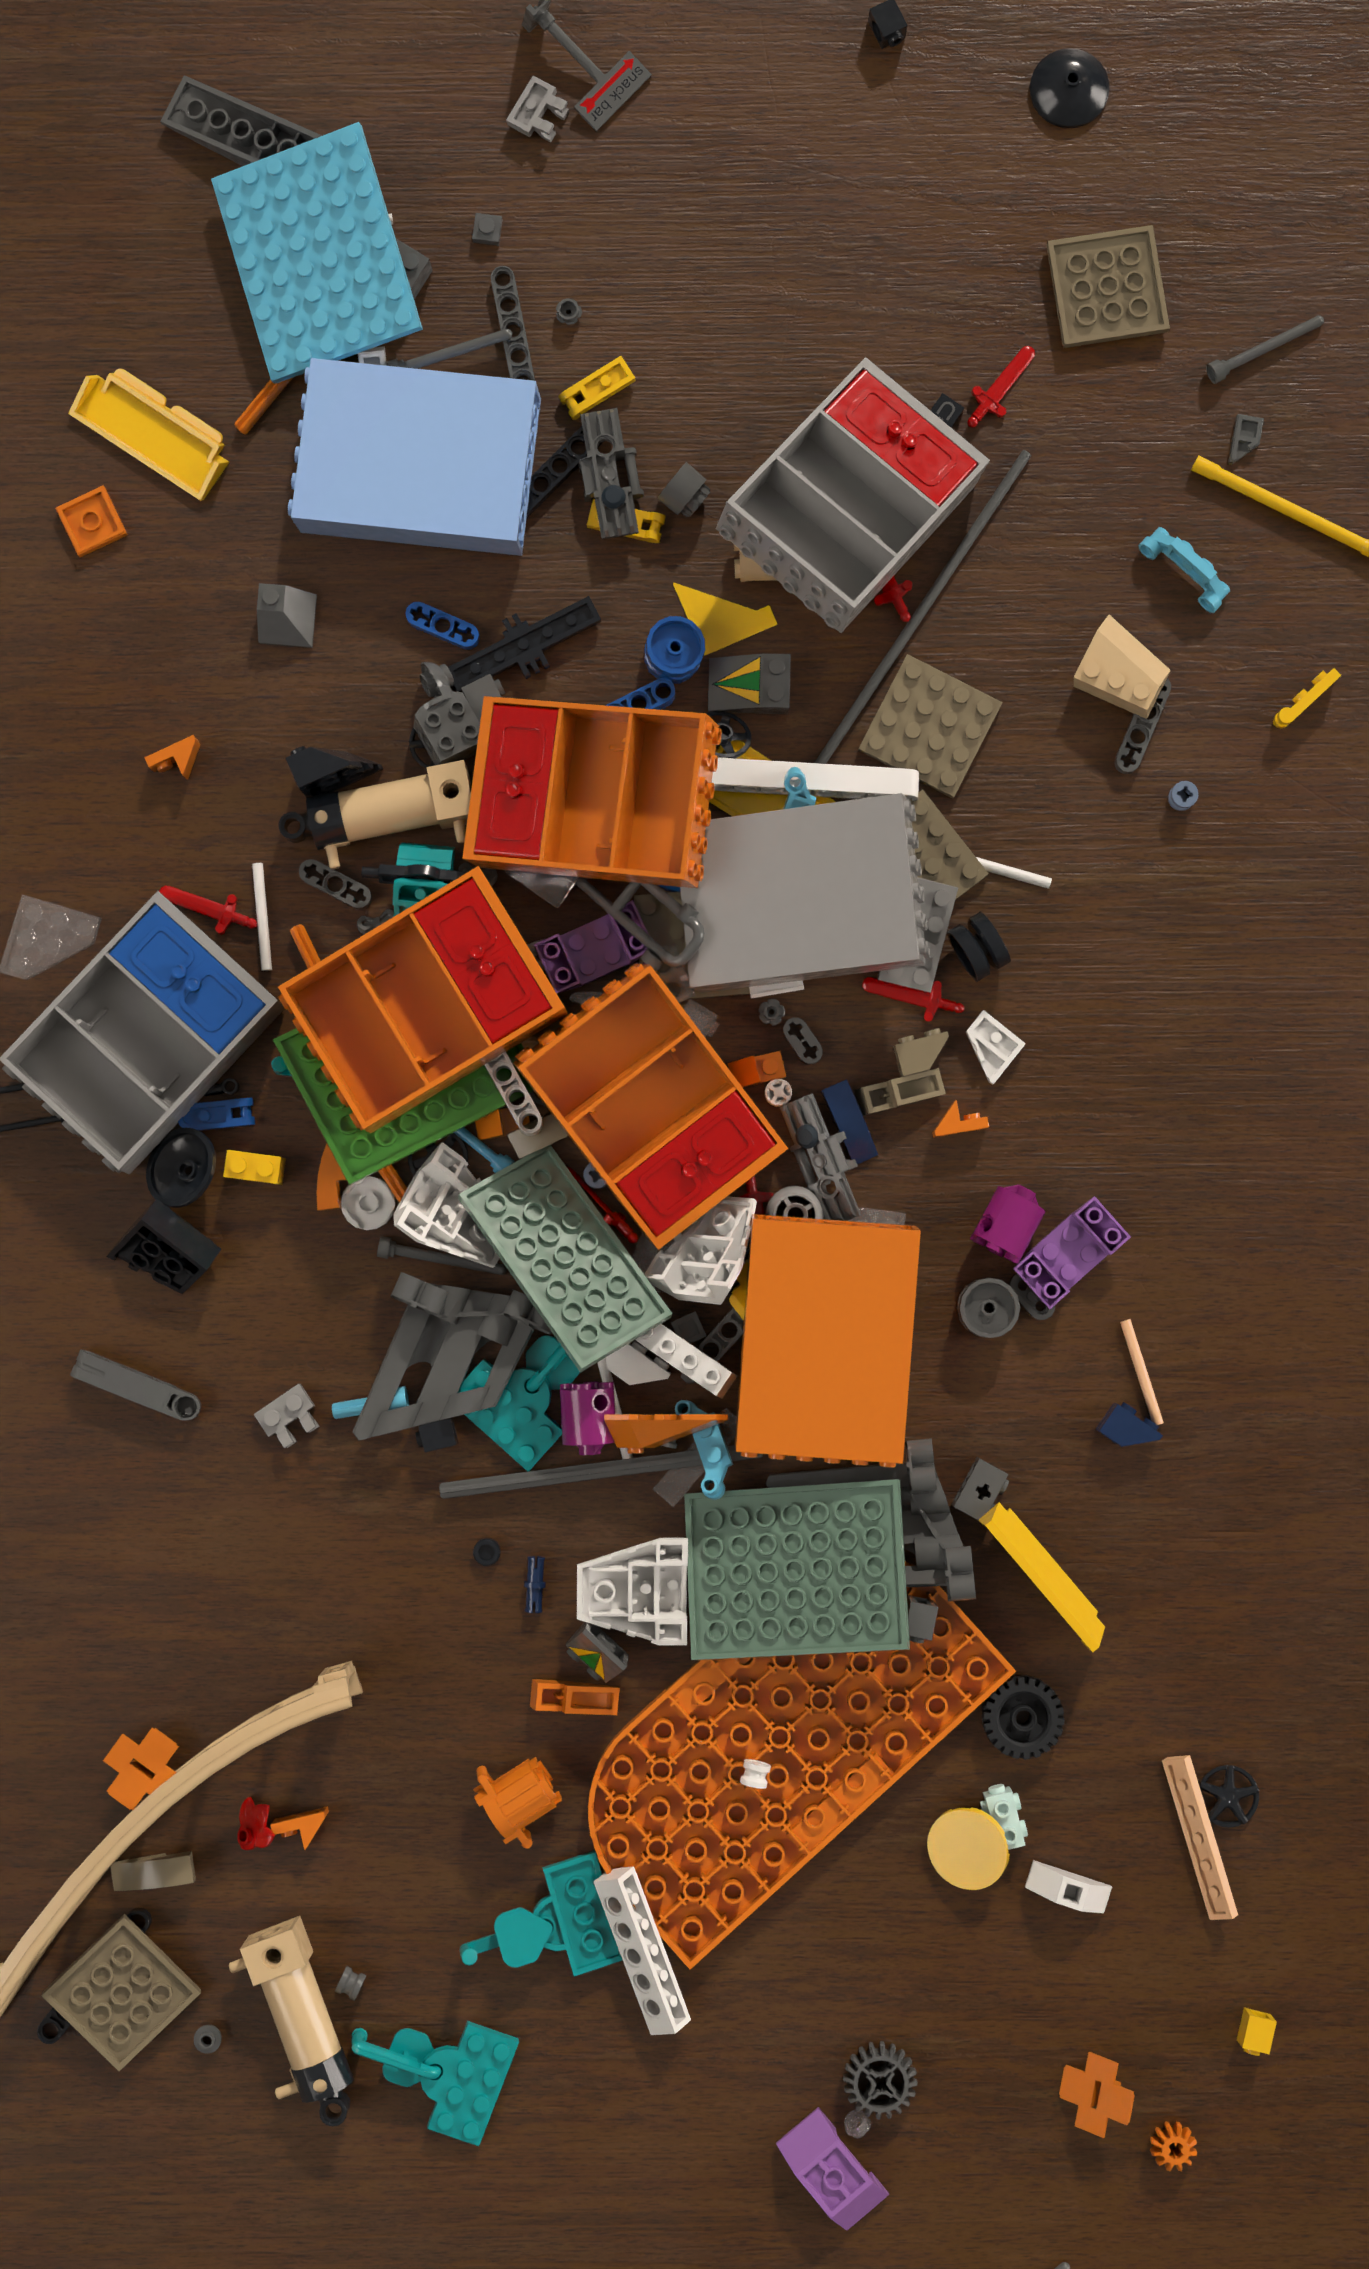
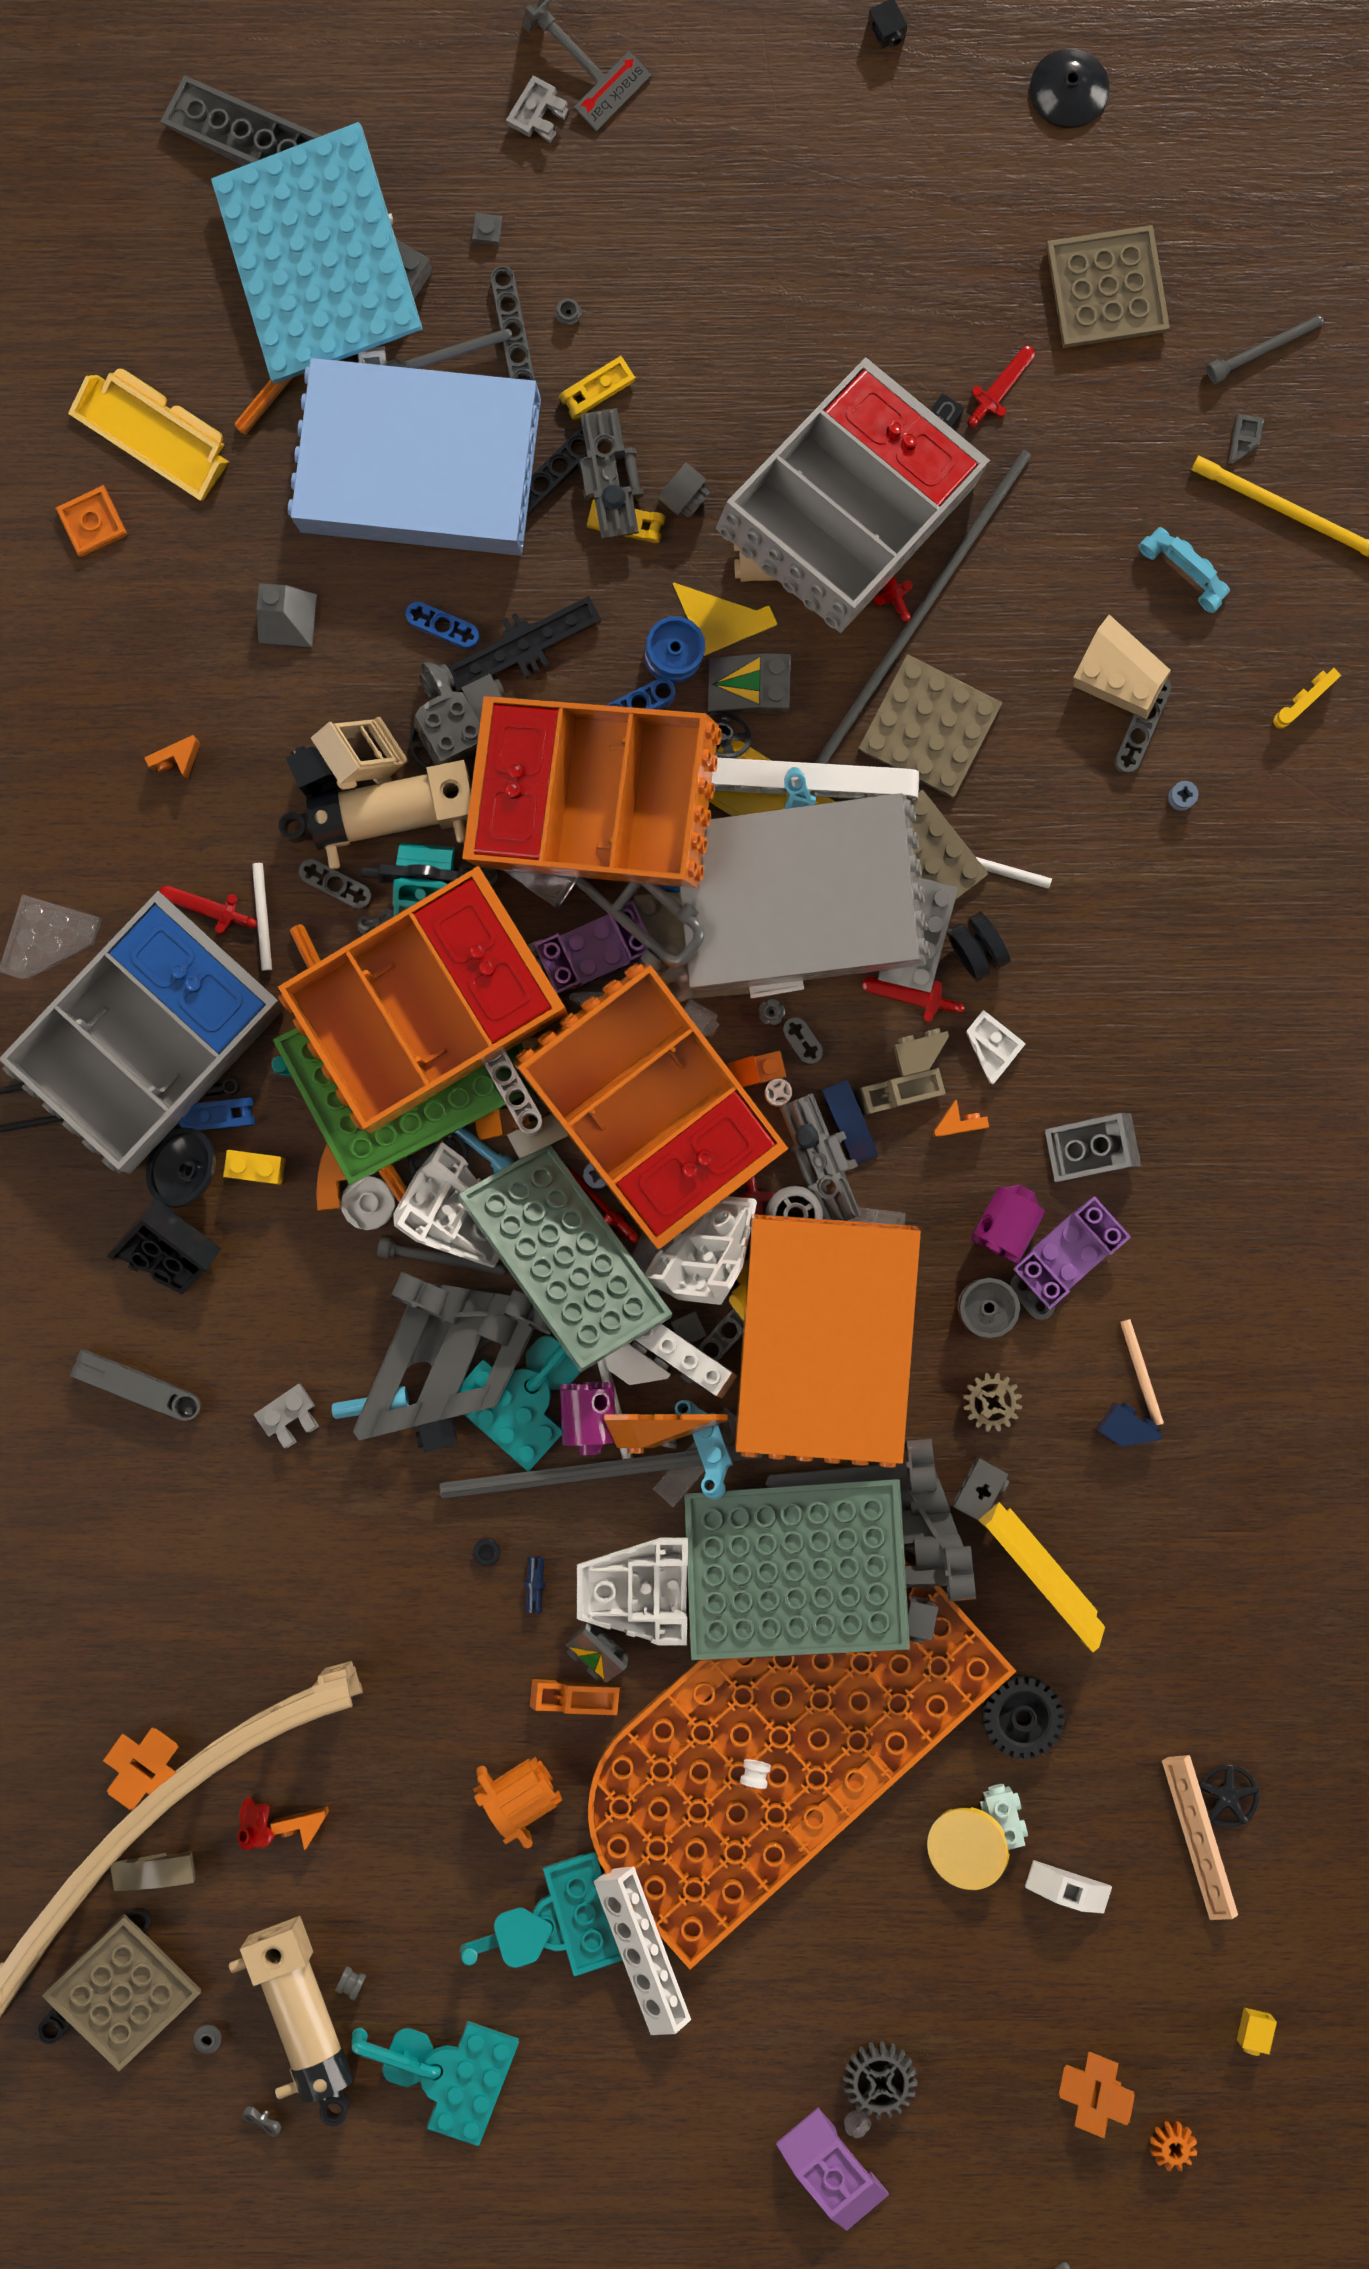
none -> dark grey piece [242,2107,281,2137]
none -> tan piece [311,717,409,789]
none -> dark tan gear [962,1372,1022,1432]
none -> dark grey slope [1045,1113,1141,1182]

